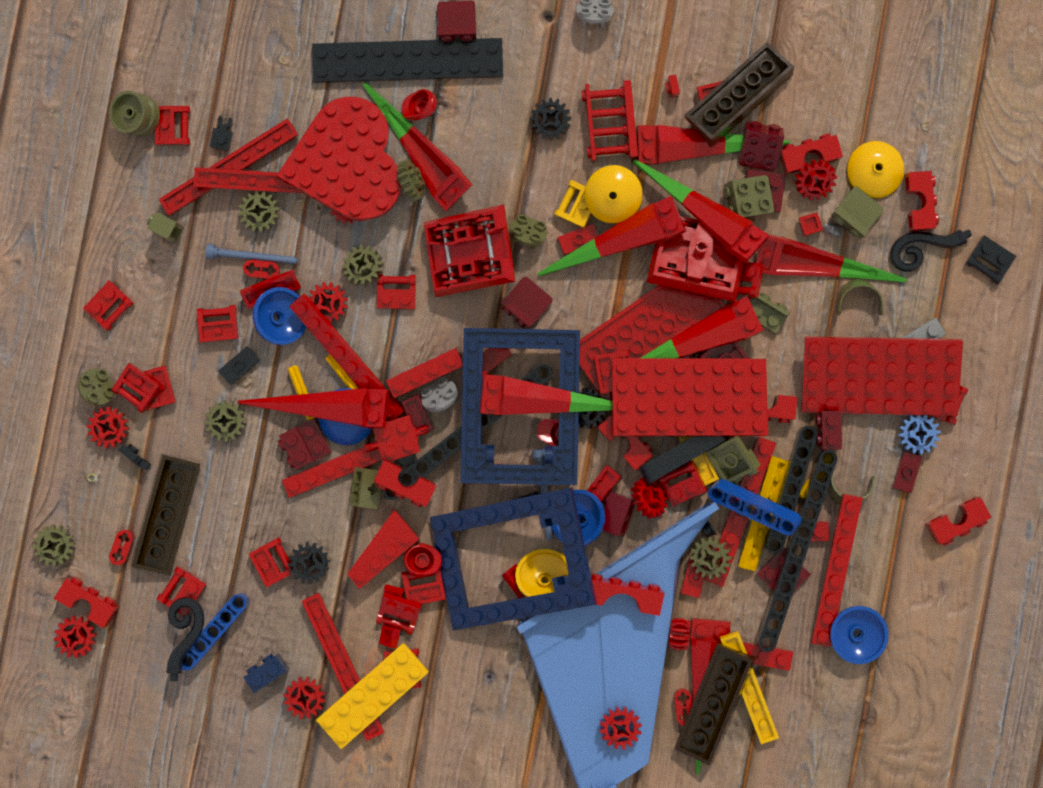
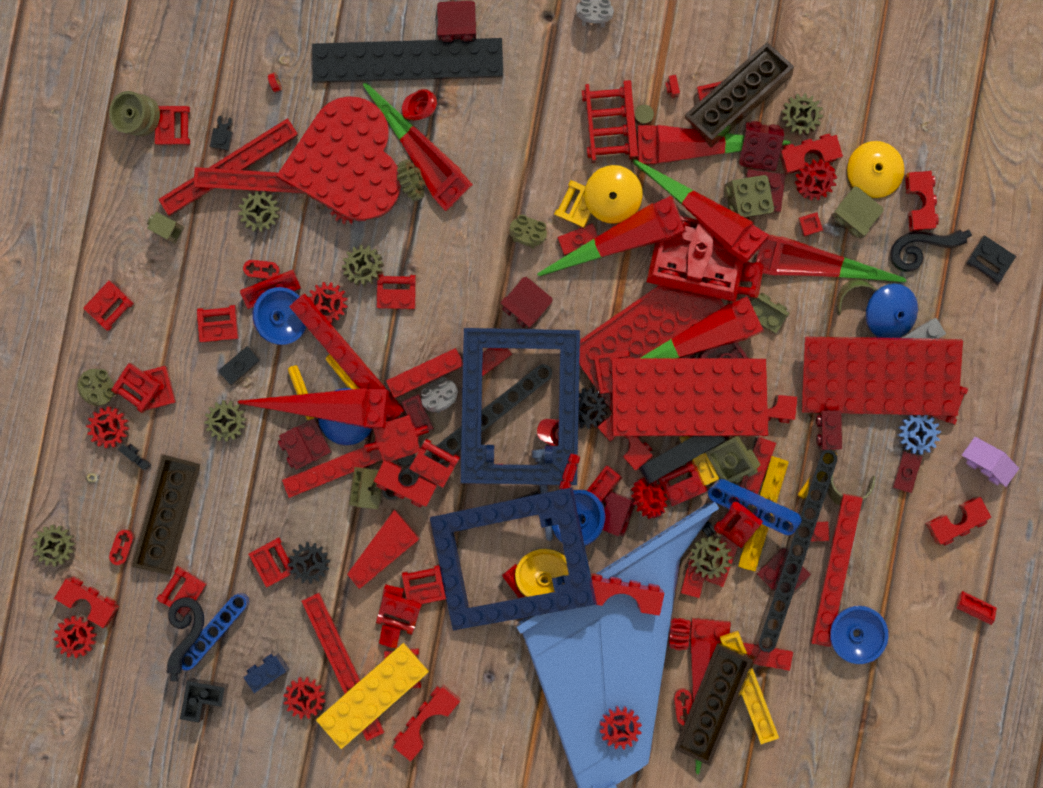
sand blue piece [205,244,298,265] -> none
red hat [404,543,442,577] -> none
red piece [424,205,516,297] -> none
red plate [479,374,612,415] -> none
black gear [530,98,571,140] -> none
black beam [764,426,817,554] -> none
none -> black brick [180,678,229,723]
none -> red tile [268,72,282,93]
none -> red arch [393,684,461,762]
none -> red plate [409,438,460,488]
none -> red axle [559,454,580,490]
none -> olive tile [634,105,654,125]
none -> red plate [714,502,763,548]
none -> olive gear [781,93,823,136]
none -> blue dish [866,283,918,338]
none -> red plate [957,591,997,625]
none -> lavender brick [962,437,1019,487]

